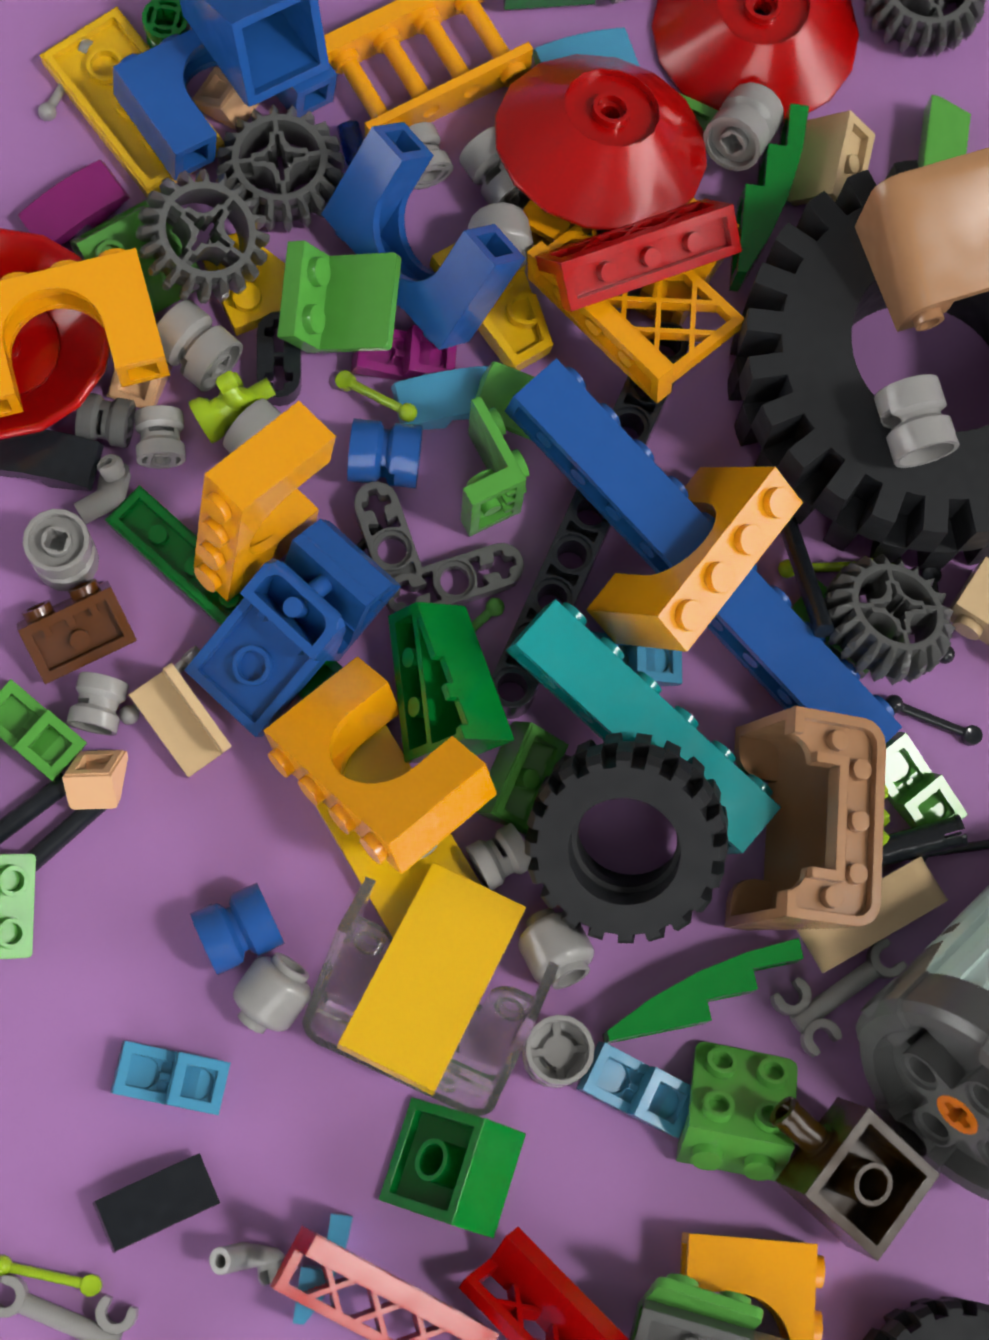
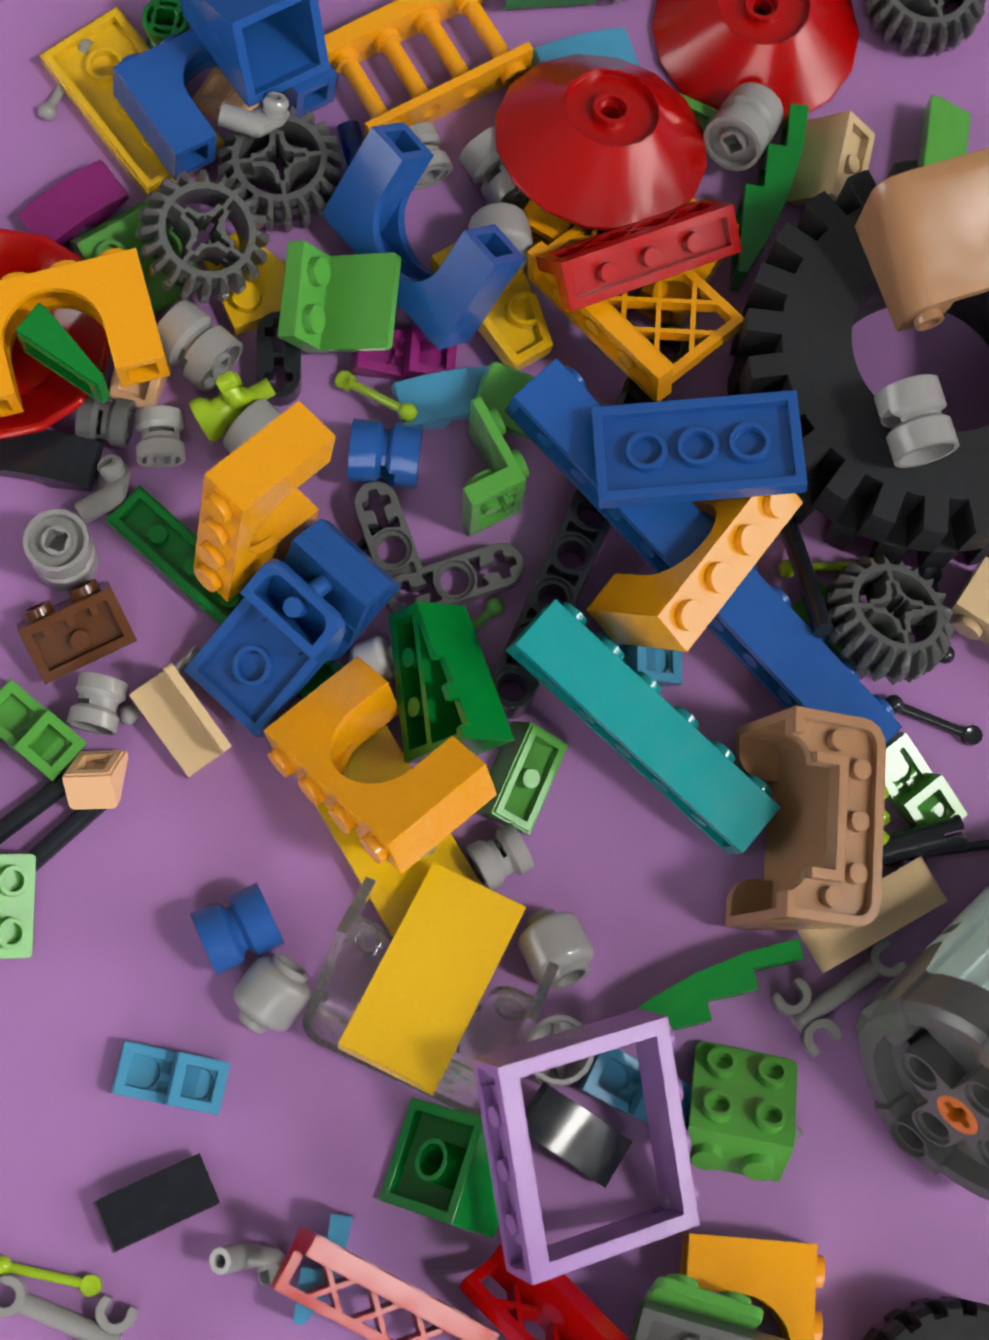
black tyre [525,733,728,944] -> none
dark brown brick [770,1096,940,1261] -> none
none -> green slope [16,303,111,404]
none -> light grey arm [218,92,289,138]
none -> white piece [348,635,395,683]
none -> medium lavender window [472,1009,700,1285]
none -> black slope [525,1082,632,1188]
none -> blue plate [591,390,808,509]

